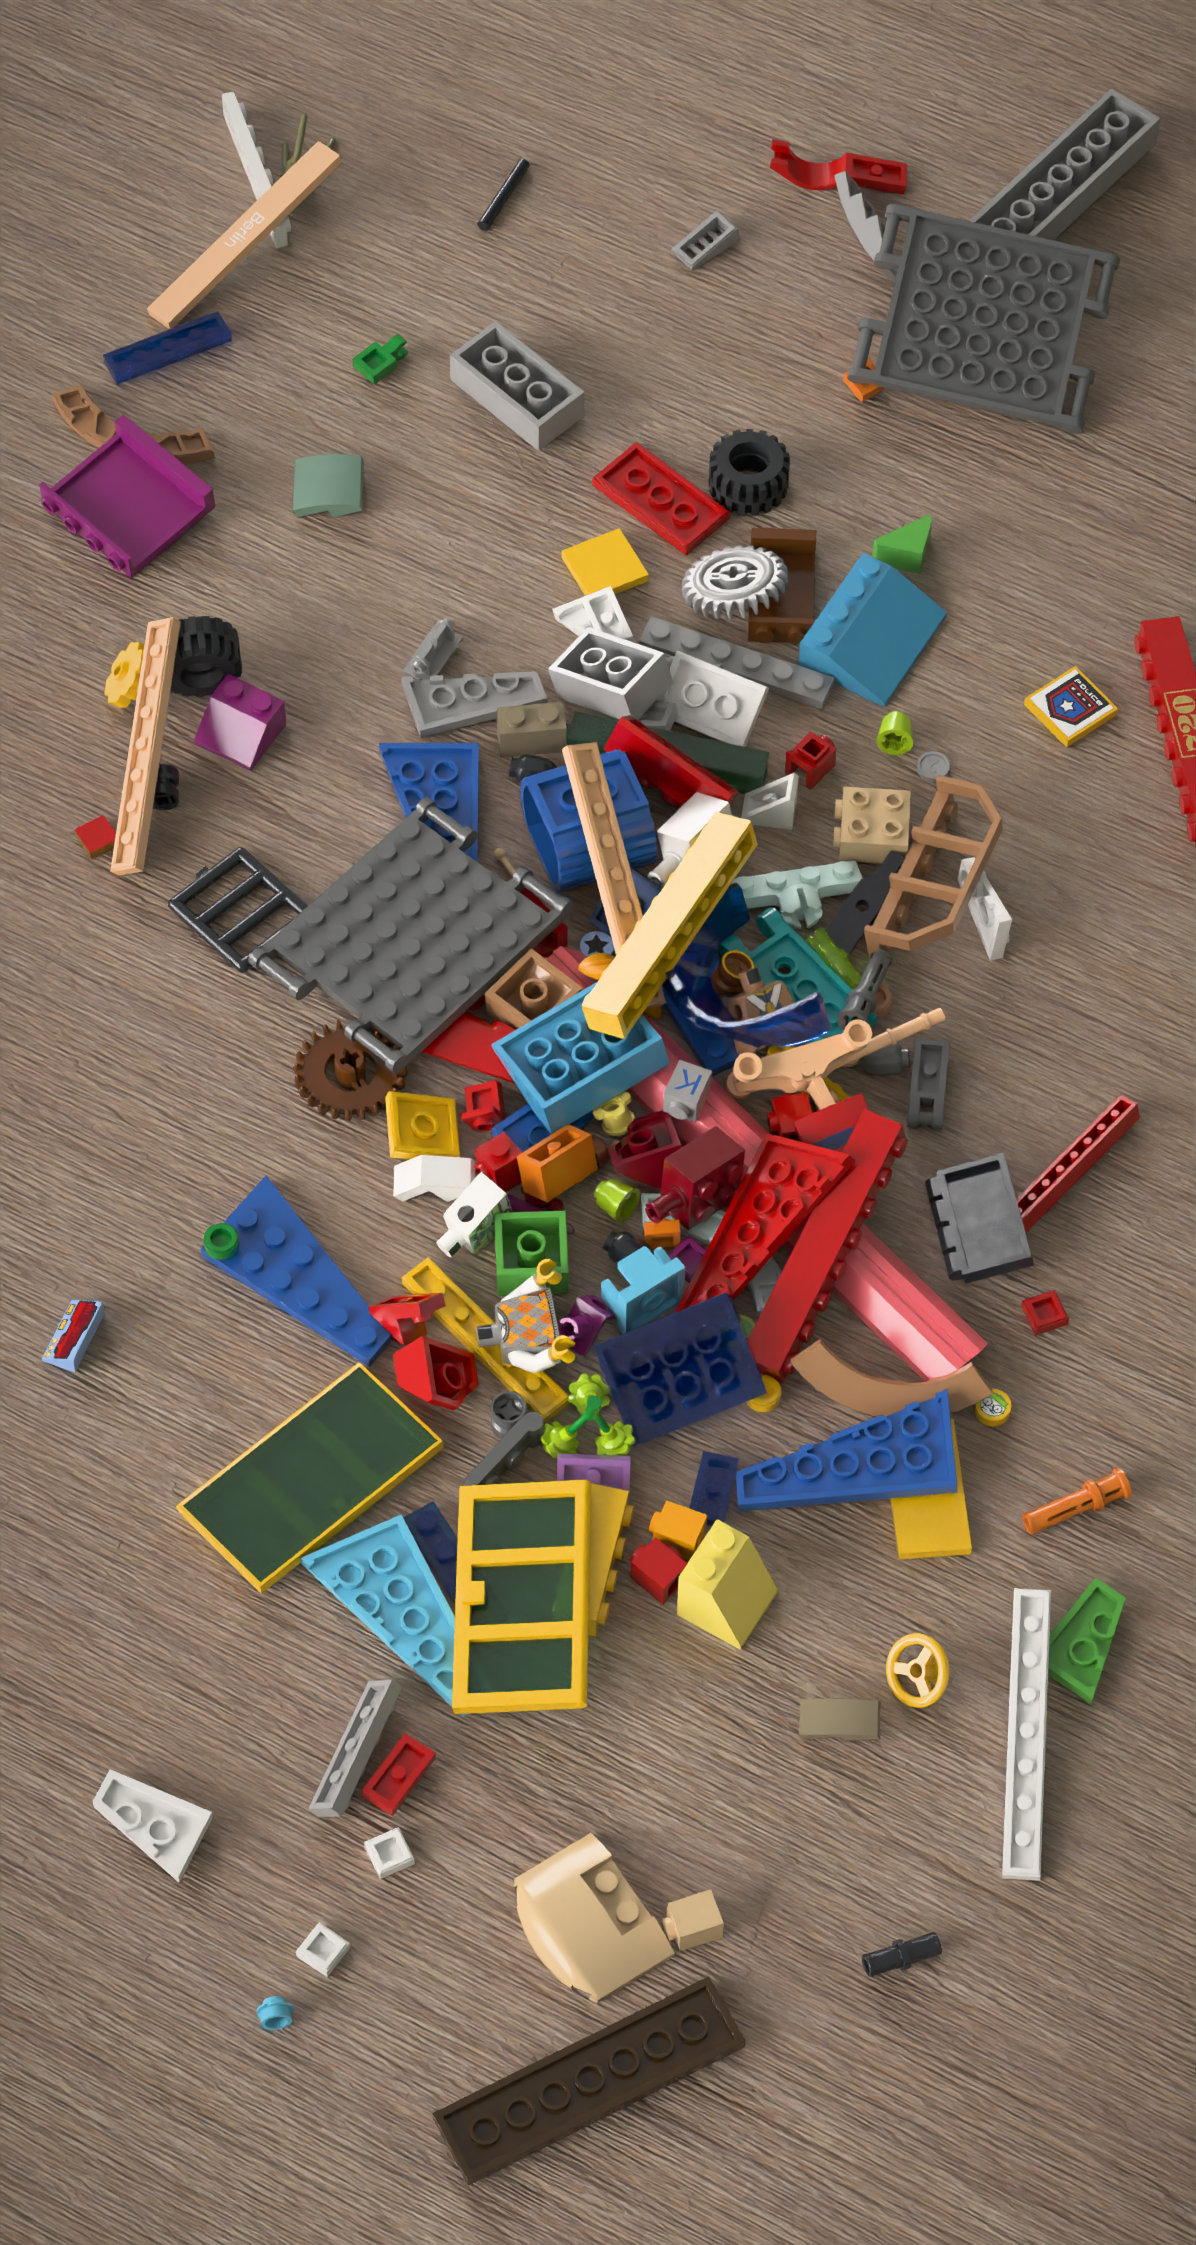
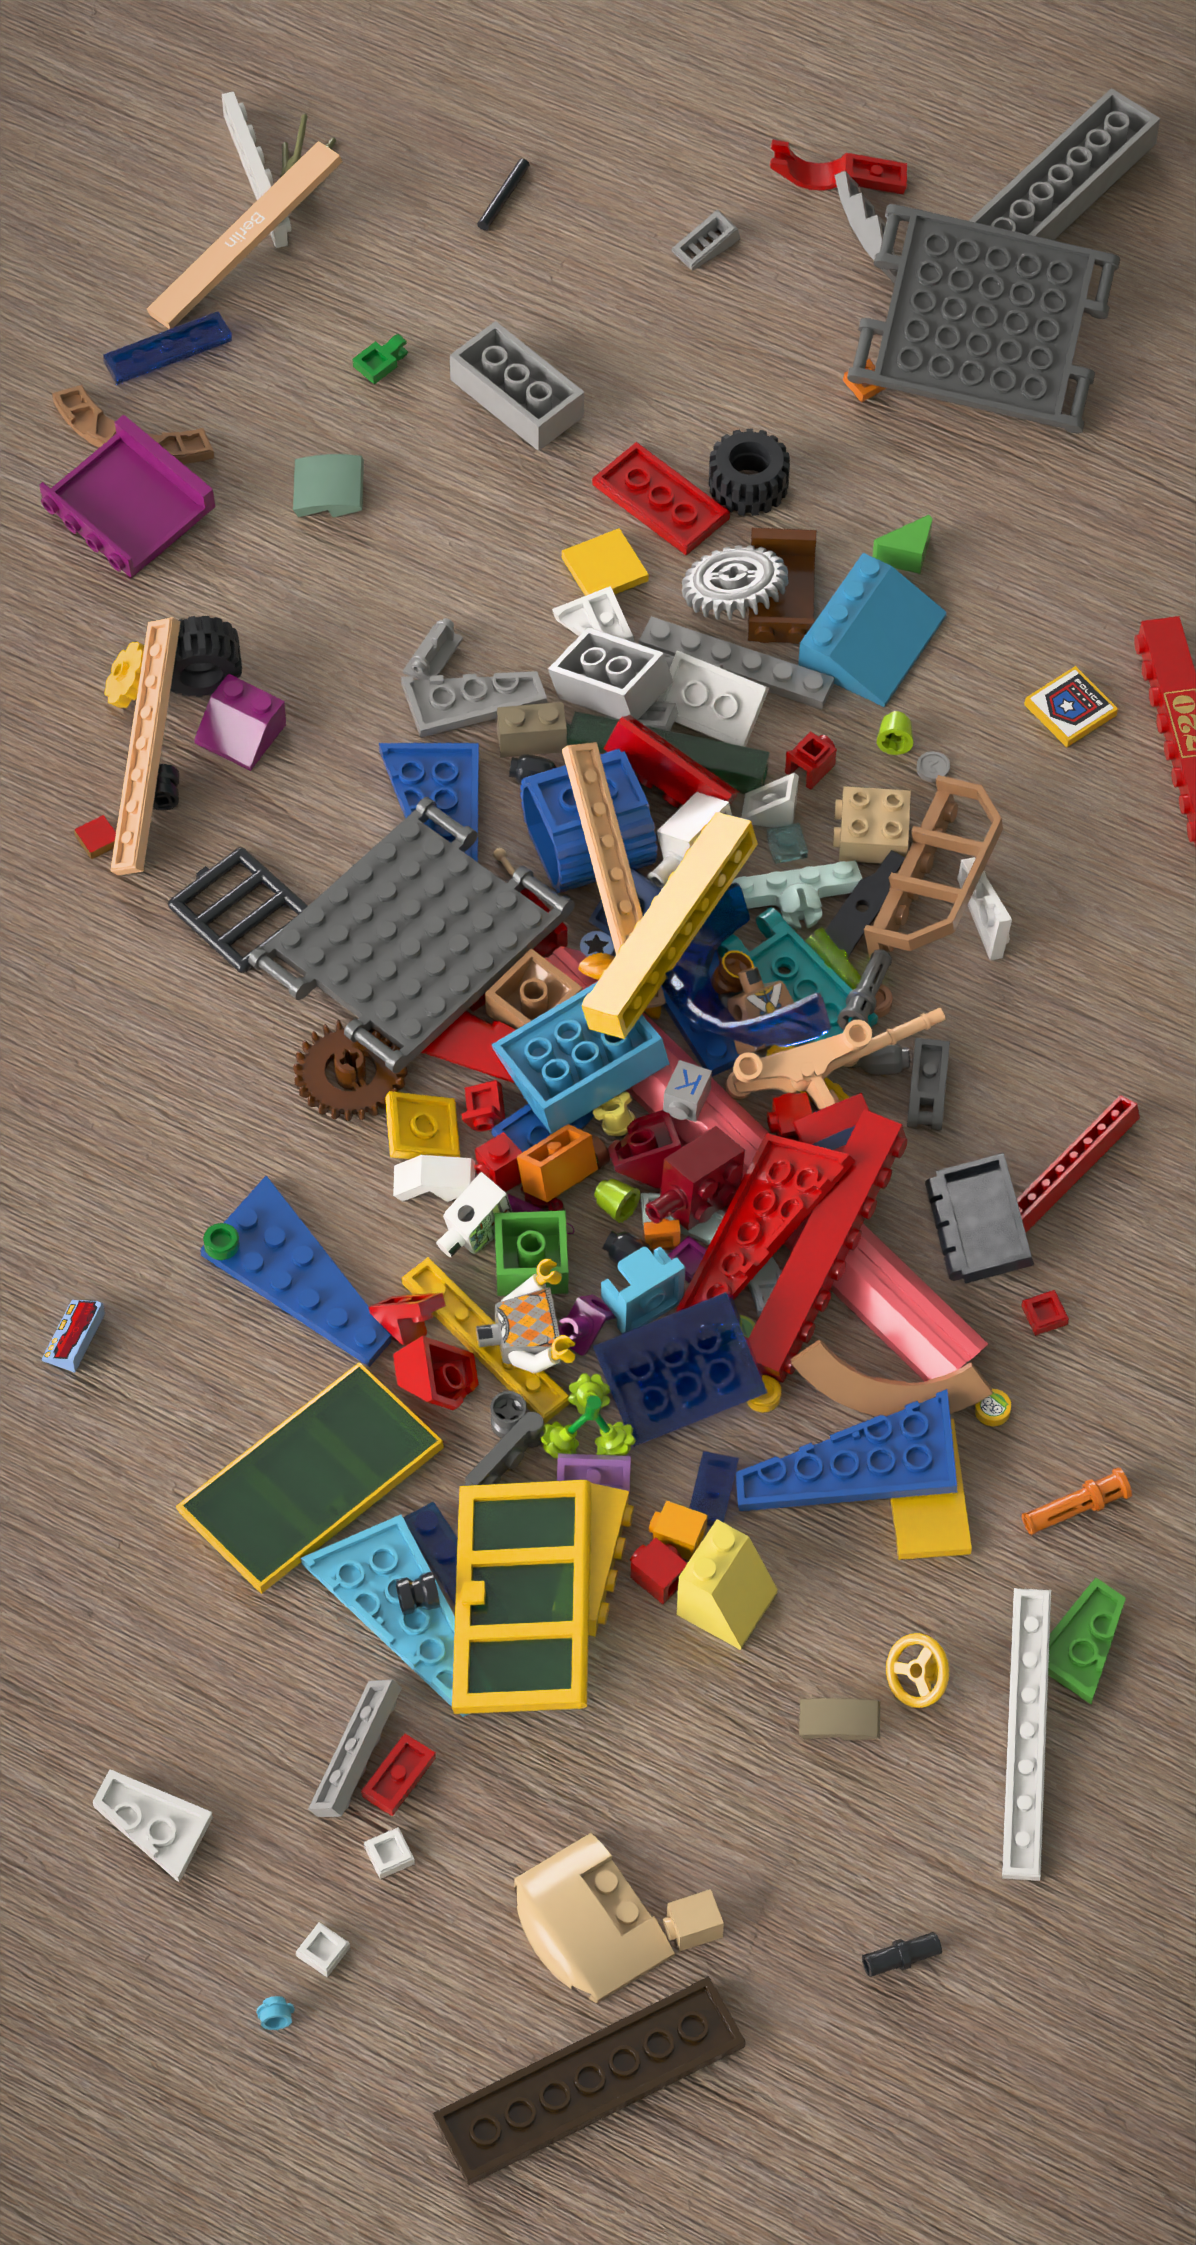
none -> black wheel [395,1572,440,1615]
none -> clear light blue plate [766,823,808,864]

